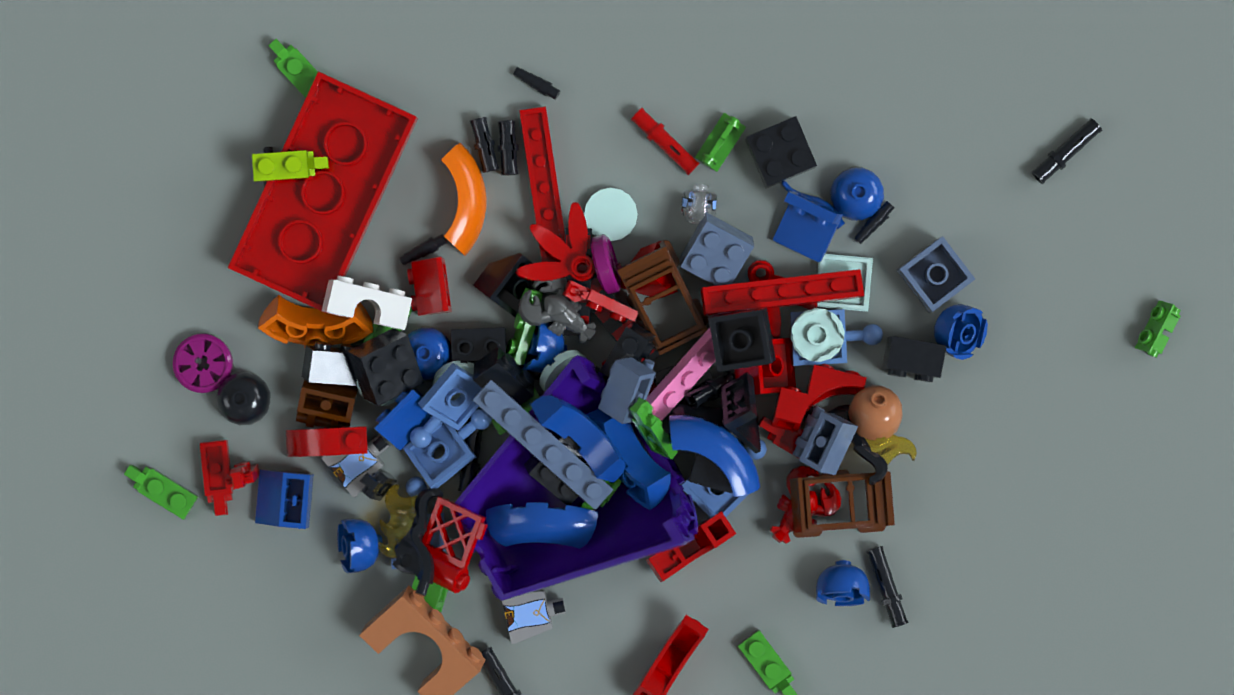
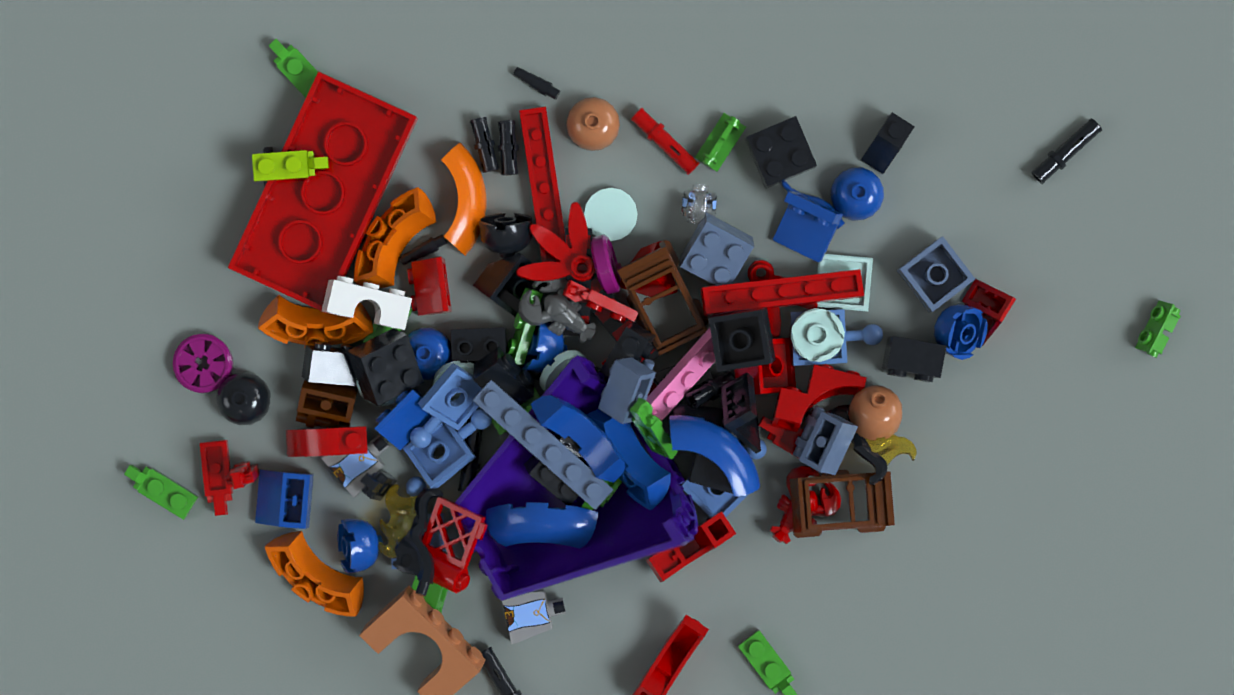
blue cylinder [816,560,870,606] -> none
black animal [855,201,895,244] -> none
black pin [866,546,909,628] -> none
none -> orange brick [265,531,364,617]
none -> orange brick [354,187,436,288]
none -> black cylinder [479,213,532,258]
none -> nougat cylinder [566,97,620,151]
none -> black slope [861,112,915,175]
none -> red slope [962,279,1016,346]

